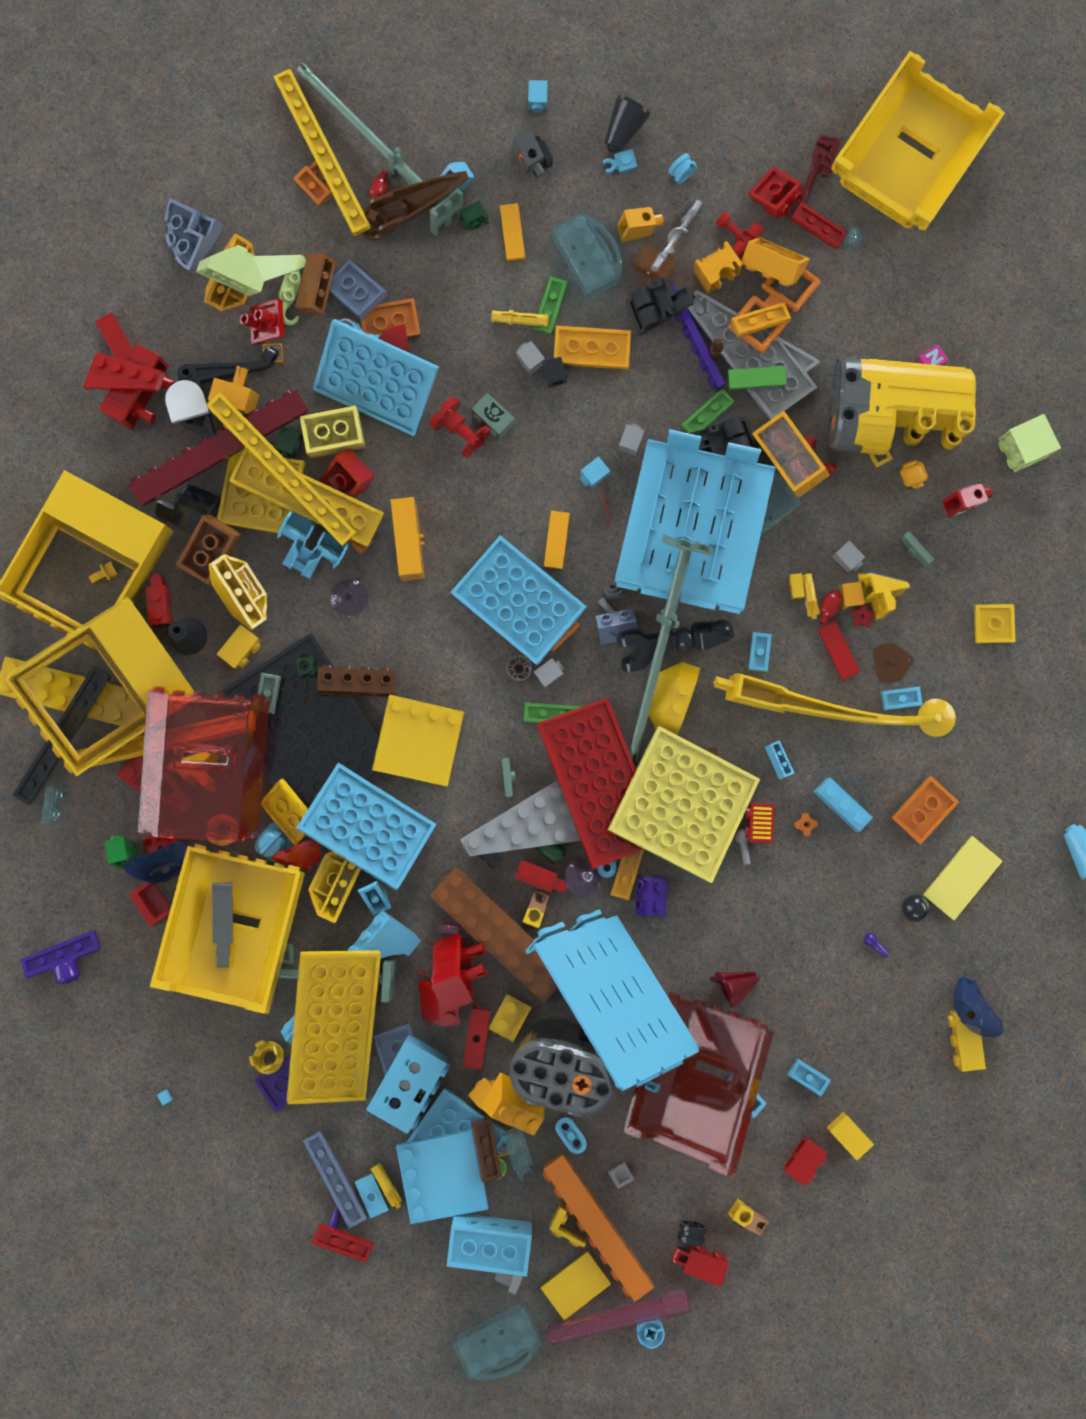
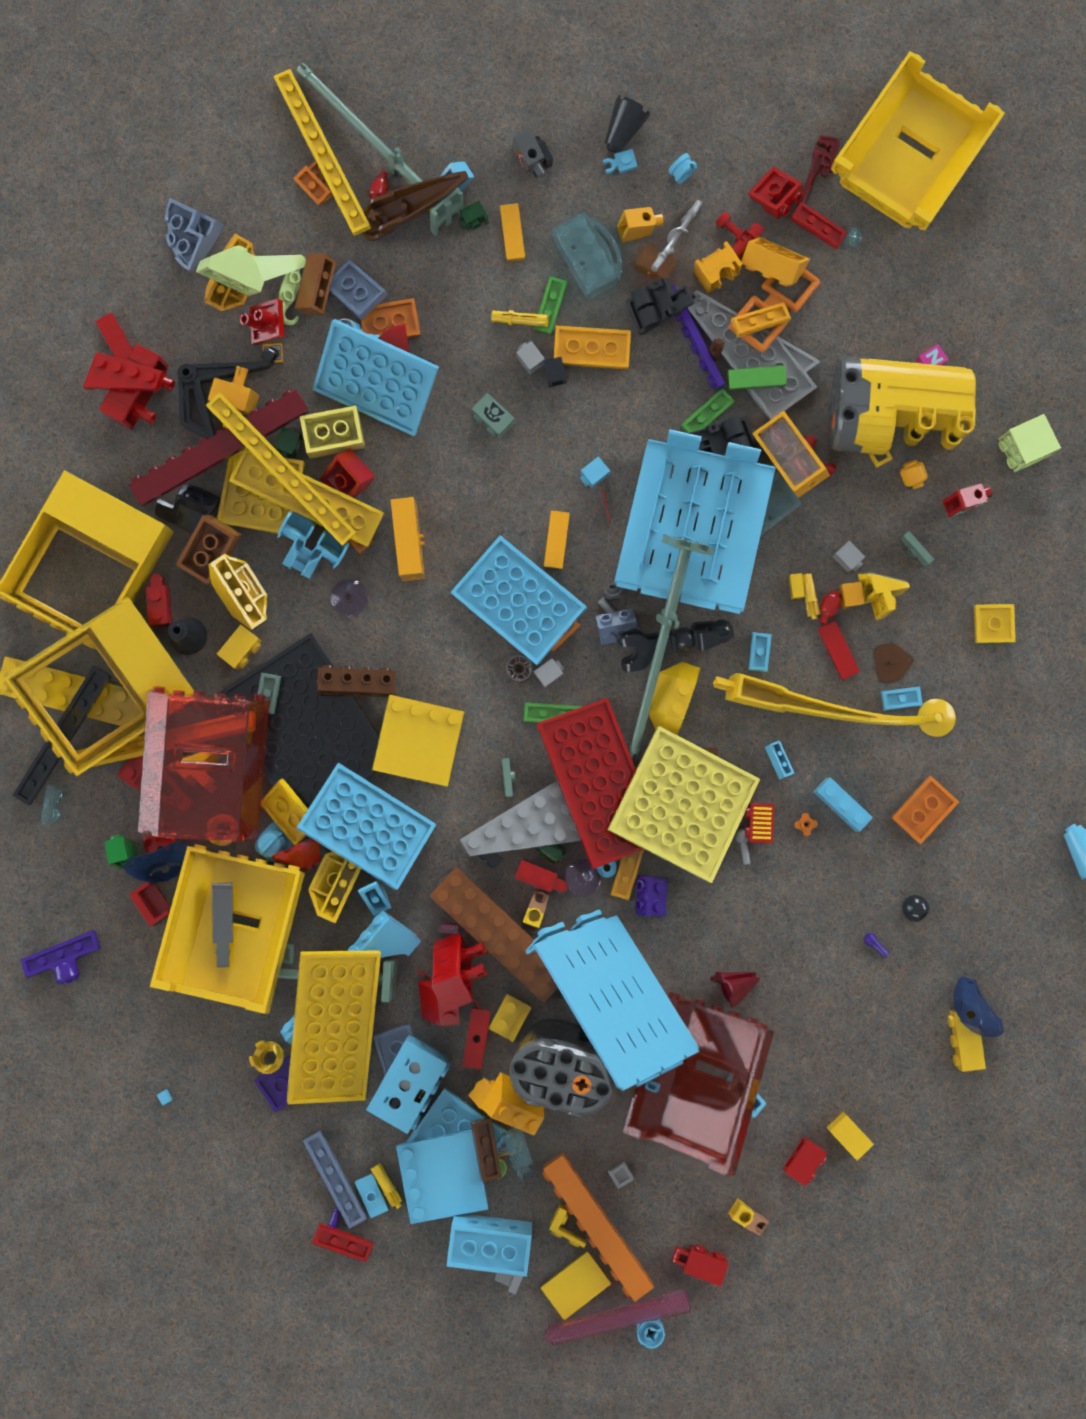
yellow piece [89,561,118,584] -> none
white tile [165,380,210,424] -> none
dark green plate [295,656,316,677] -> none
red piece [429,397,491,459] -> none
clear light blue piece [452,1301,542,1381] -> none
medium azure brick [528,80,547,113] -> none
medium azure plate [555,1116,587,1154] -> none
light grey brick [618,424,645,456] -> none
black wheel [677,1220,707,1245] -> none
medium azure plate [787,1058,831,1097] -> none
red plate [850,604,875,628] -> none
light yellow tile [923,836,1002,920] -> none

